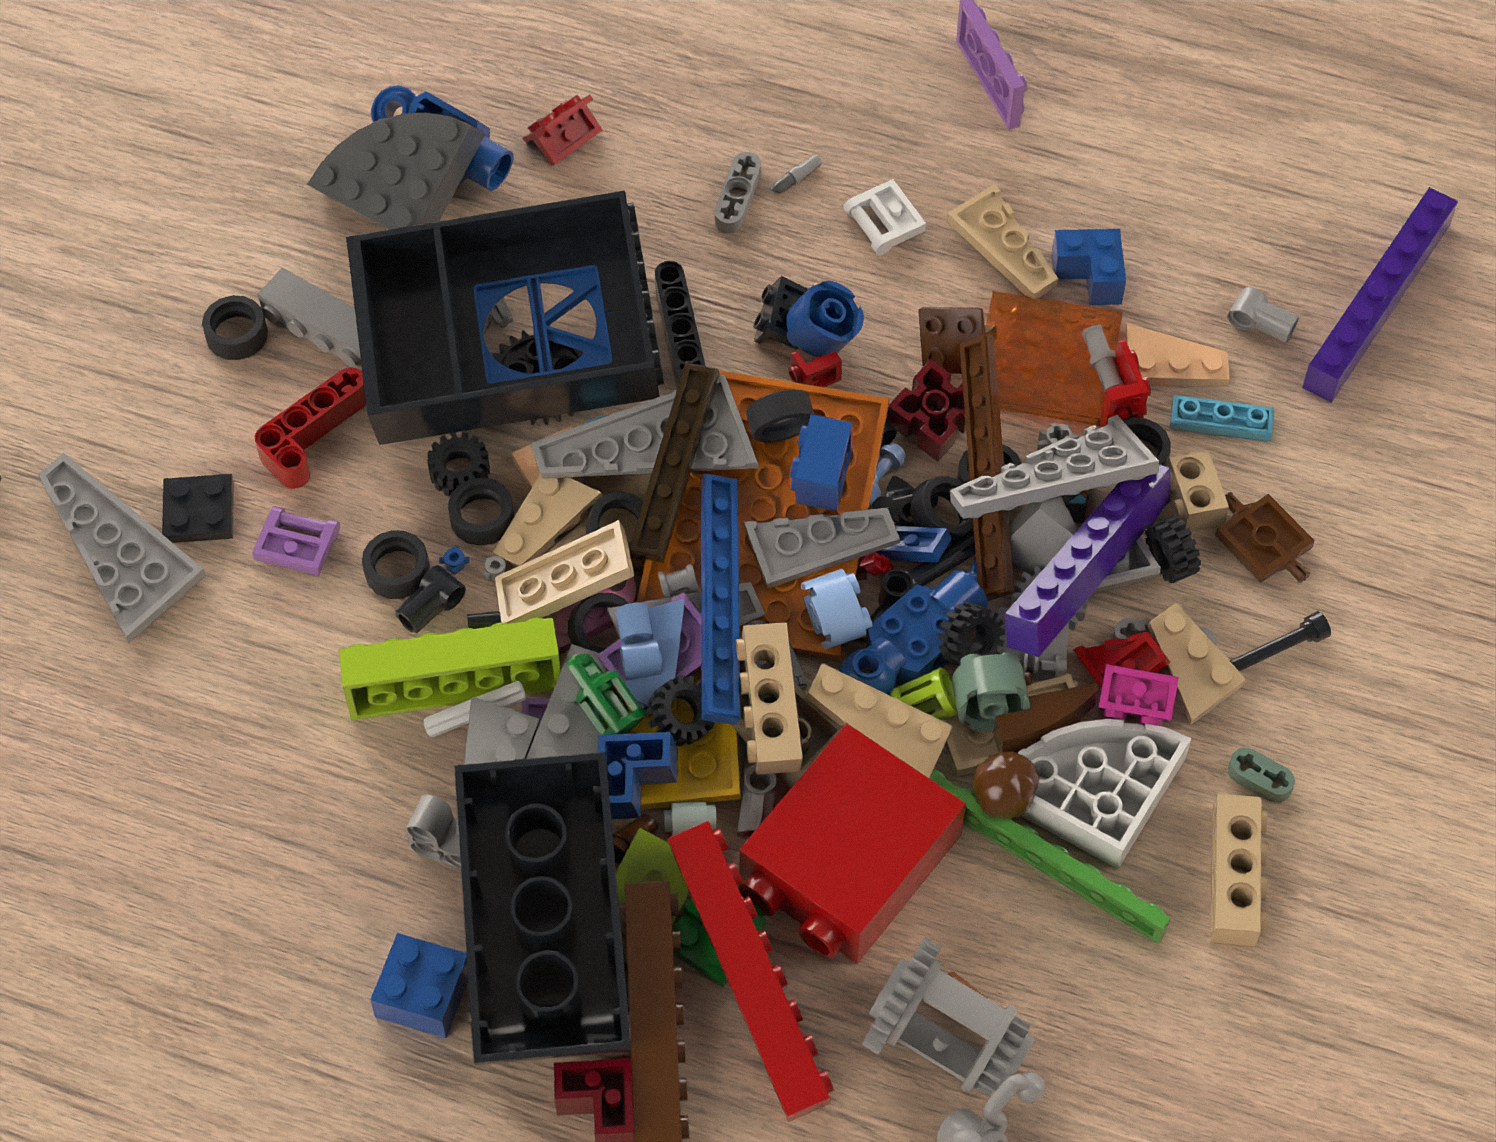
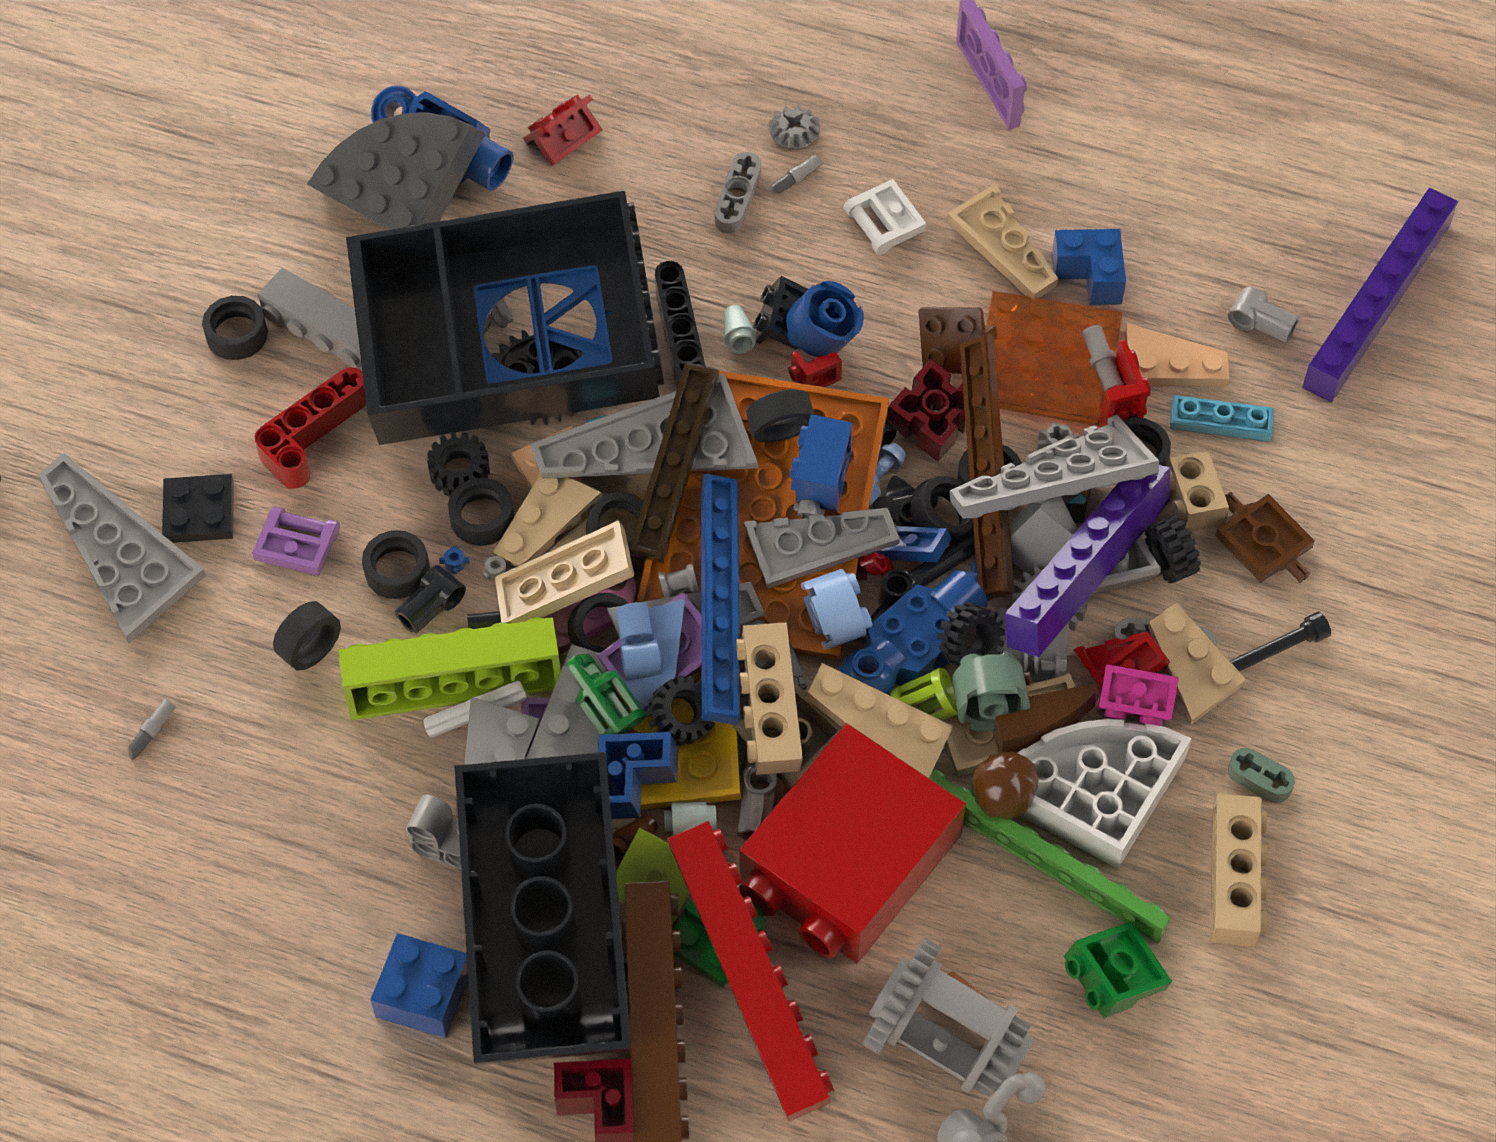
none -> light grey piece [128,699,176,760]
none -> black tyre [273,601,341,670]
none -> light aqua cone [724,305,757,354]
none -> light grey gear [769,105,820,149]
none -> light grey piece [793,500,824,519]
none -> green plate [1064,921,1172,1018]

